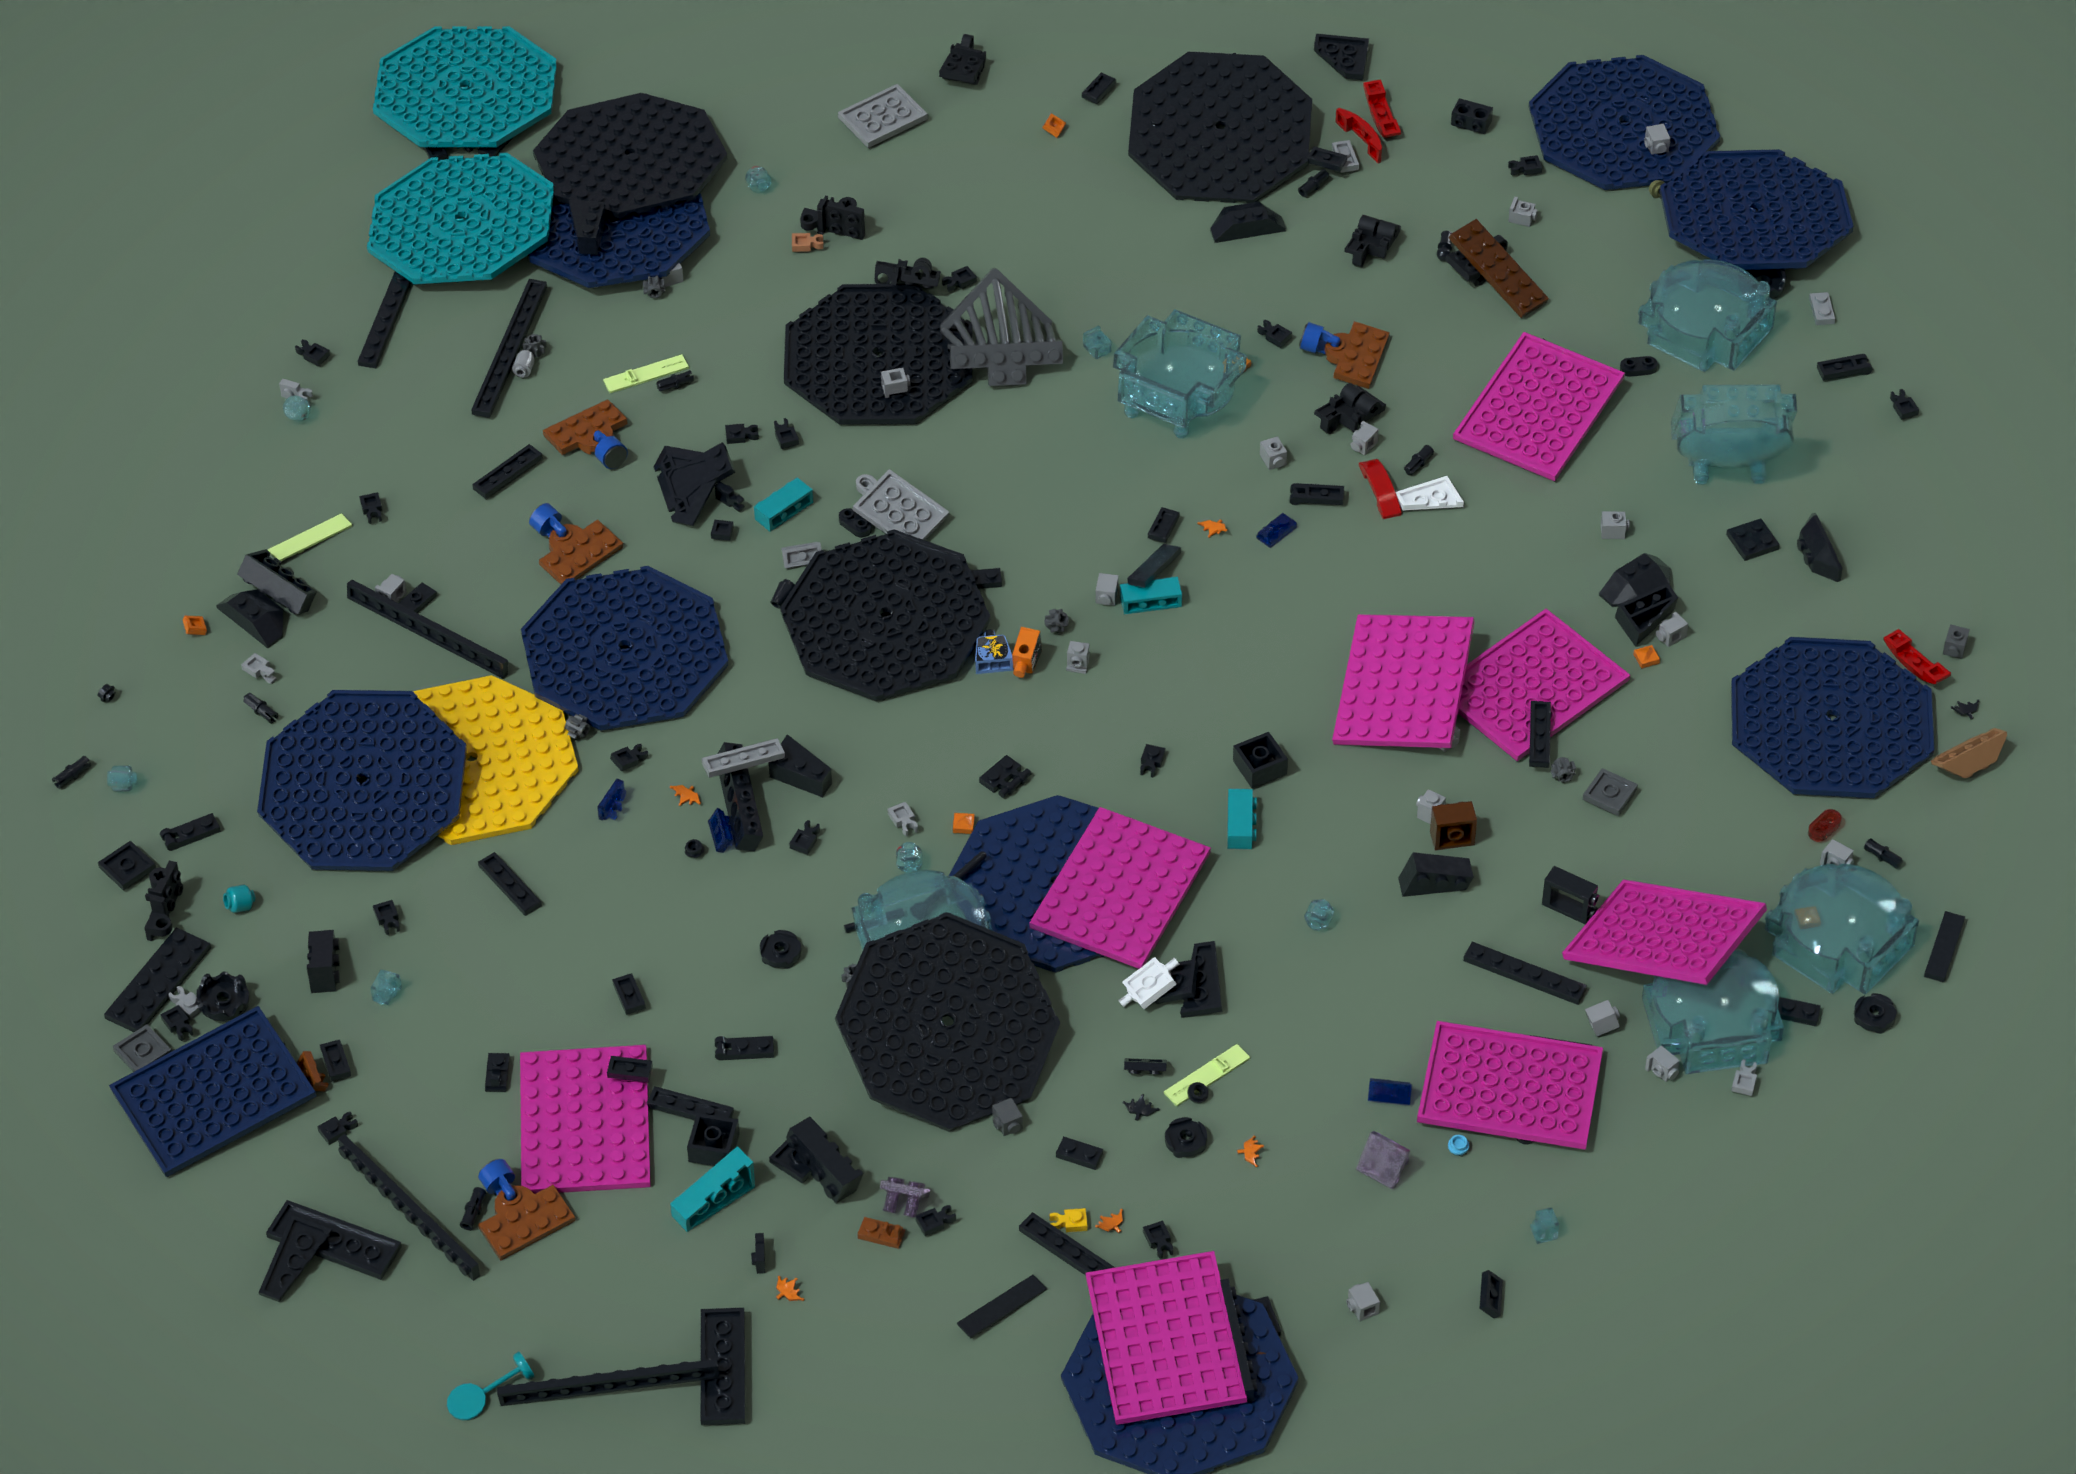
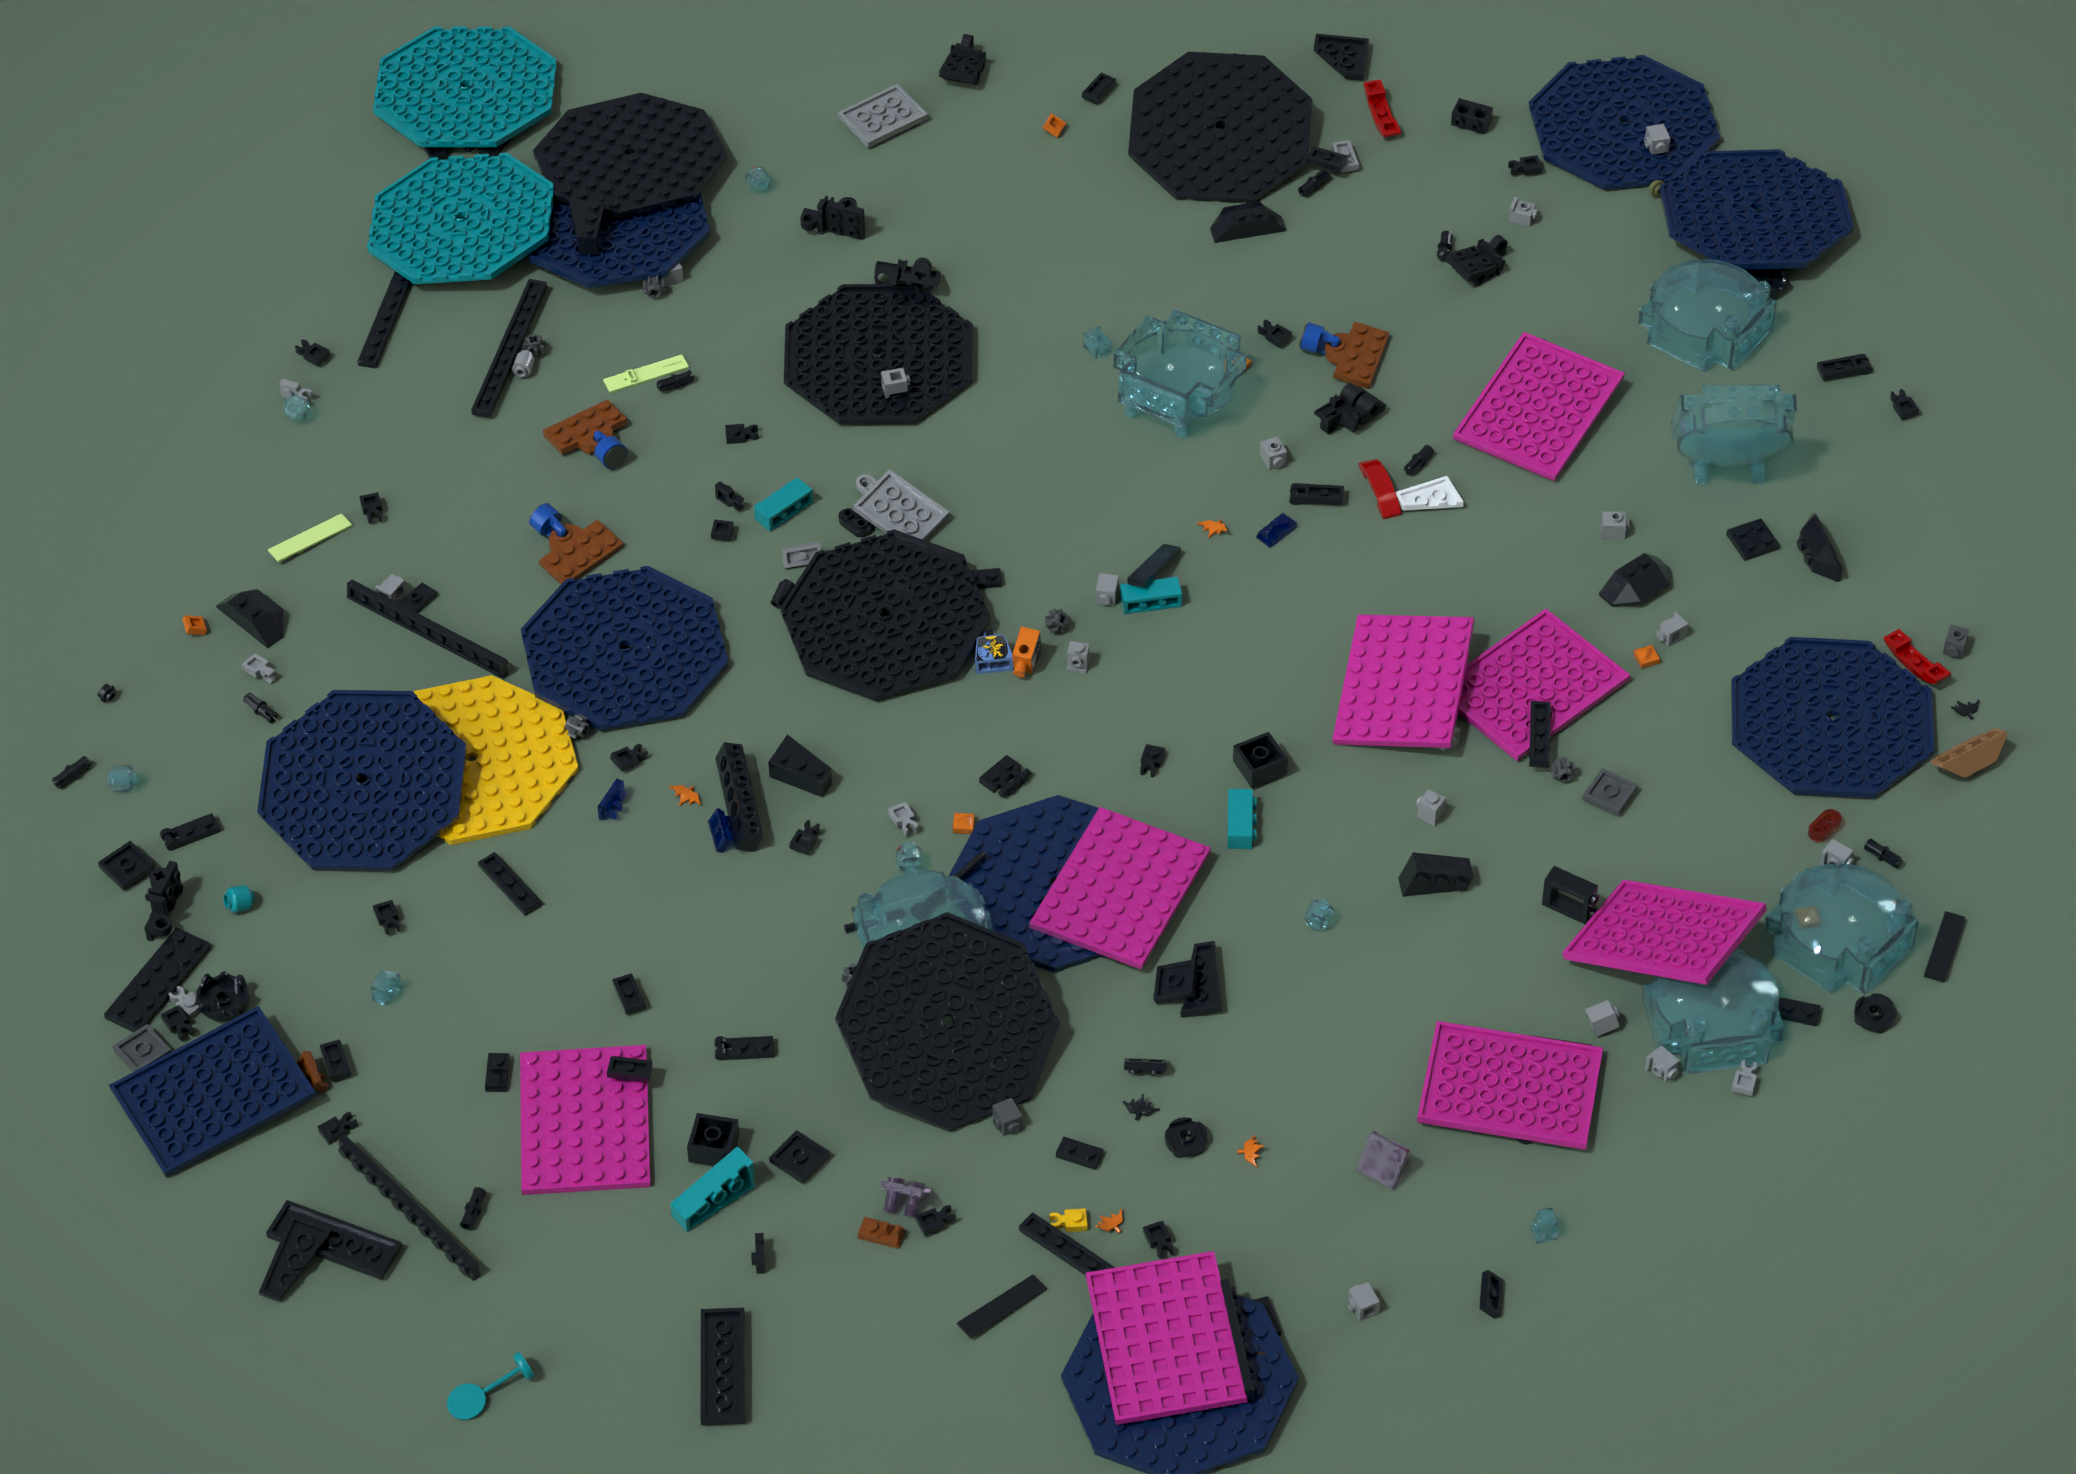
black wedge [237,549,317,615] -> none
black wedge [307,930,340,993] -> none
black plate [472,444,543,499] -> none
dark orange plate [478,1159,575,1261] -> none
black plate [497,1359,720,1406] -> none
black plate [647,1086,734,1120] -> none
black plate [654,442,735,526] -> none
black plate [685,839,704,858] -> none
light grey plate [702,738,785,778] -> none
black plate [760,930,801,969] -> none
black plate [774,418,799,449] -> none
orange piece [776,1276,804,1301] -> none
black wedge [786,1116,864,1204] -> none
nougat plate [792,233,824,252] -> none
dark grey plate [940,268,1063,386] -> none
black plate [942,266,977,292] -> none
white plate [1118,957,1180,1009] -> none
black plate [1148,507,1180,543] -> none
yellowish green piece [1164,1044,1250,1106] -> none
black plate [1187,1082,1208,1103] -> none
red slope [1335,108,1382,164] -> none
black plate [1344,215,1401,267] -> none
light grey brick [1350,421,1379,455] -> none
clear blue plate [1368,1078,1412,1105] -> none
reddish brown brick [1430,801,1477,851] -> none
medium azure plate [1448,1135,1469,1155] -> none
reddish brown plate [1449,219,1549,318] -> none
black plate [1463,942,1587,1005] -> none
black wedge [1615,583,1678,647] -> none
black plate [1620,356,1658,377] -> none
light grey plate [1809,292,1835,325] -> none

